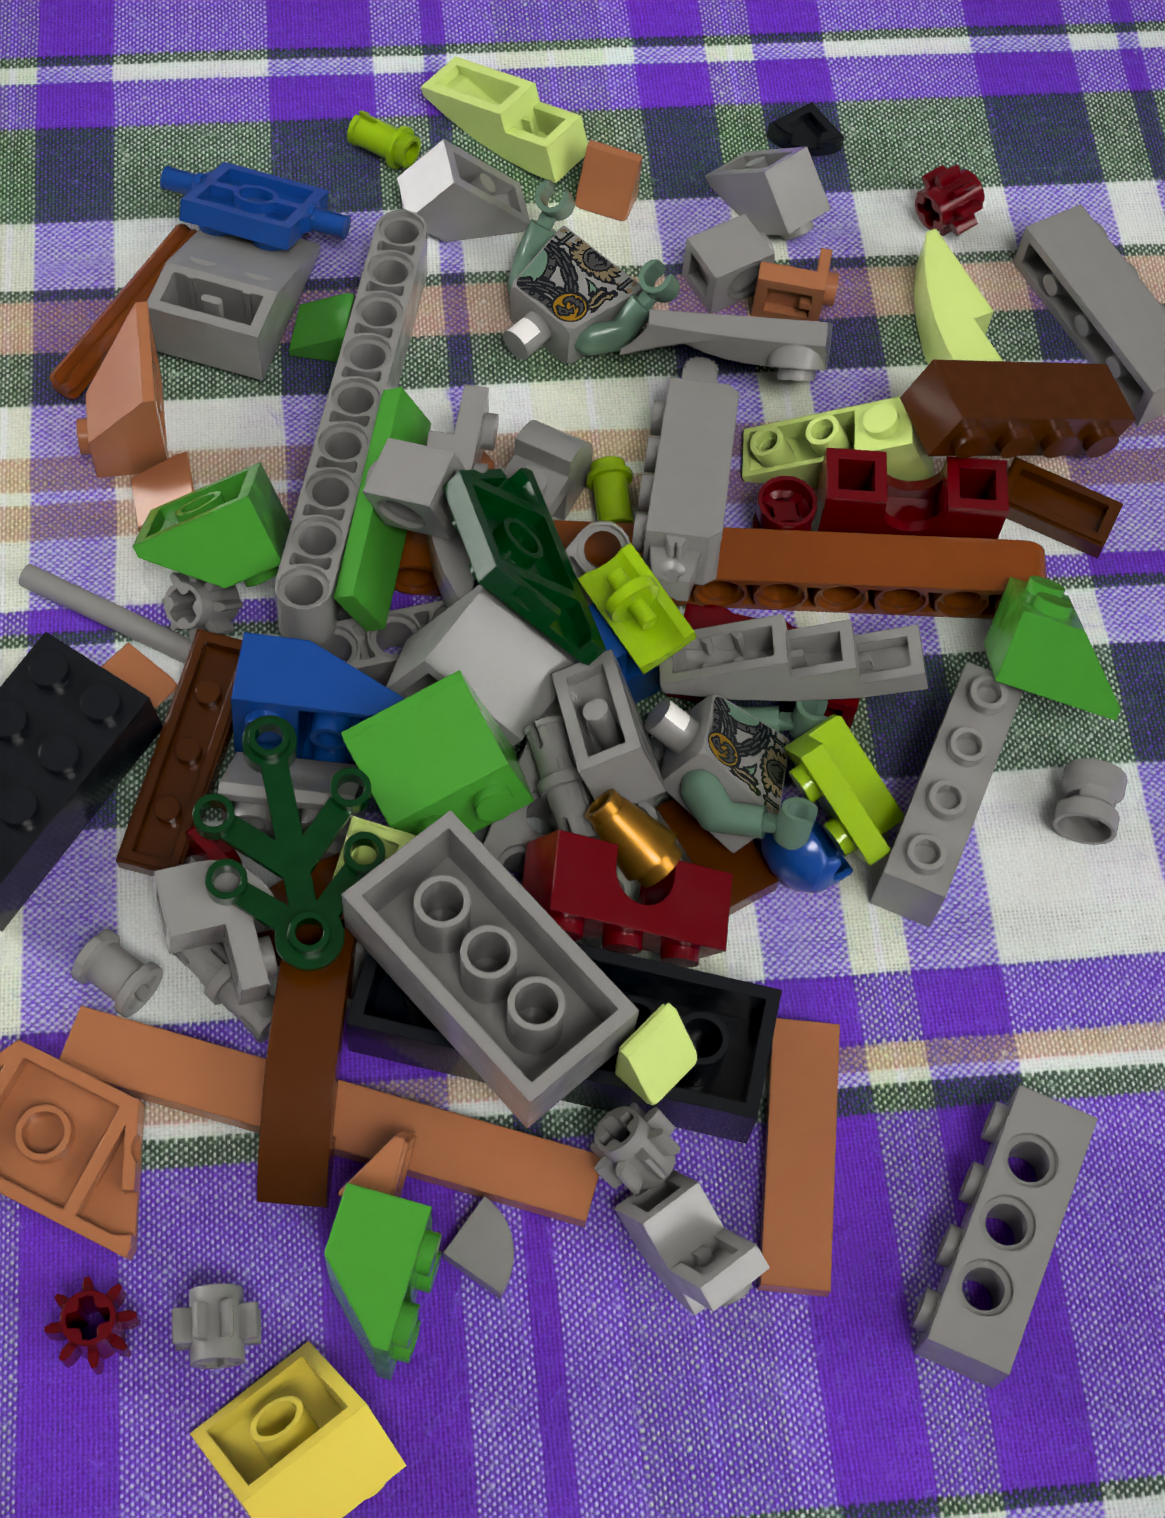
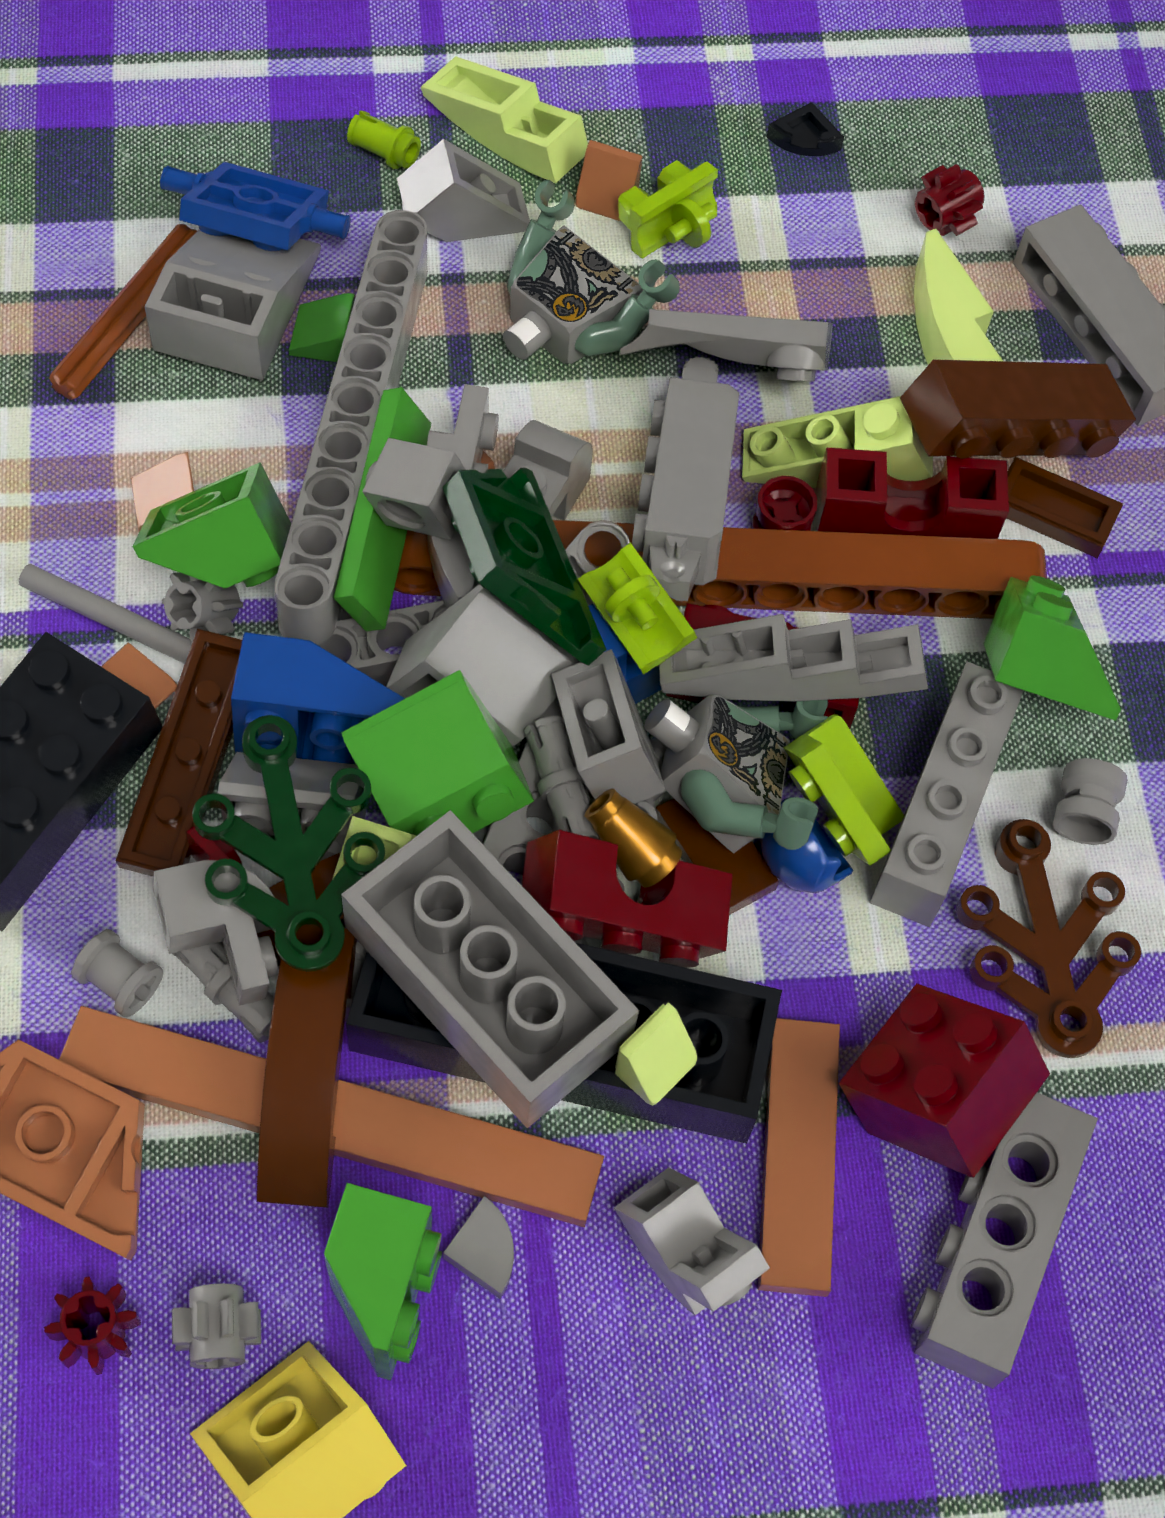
nougat slope [76,301,168,478] -> none
nougat slope [338,1129,417,1198] -> none
lime pin [586,456,635,523] -> none
light grey gear [590,1102,681,1194] -> none
light grey brick [681,214,775,314] -> none
light grey slope [705,147,831,240] -> none
nougat bracket [750,248,839,321] -> none
none -> lime hips [618,160,718,259]
none -> dark red brick [839,983,1050,1178]
none -> reddish brown plant [956,819,1141,1058]

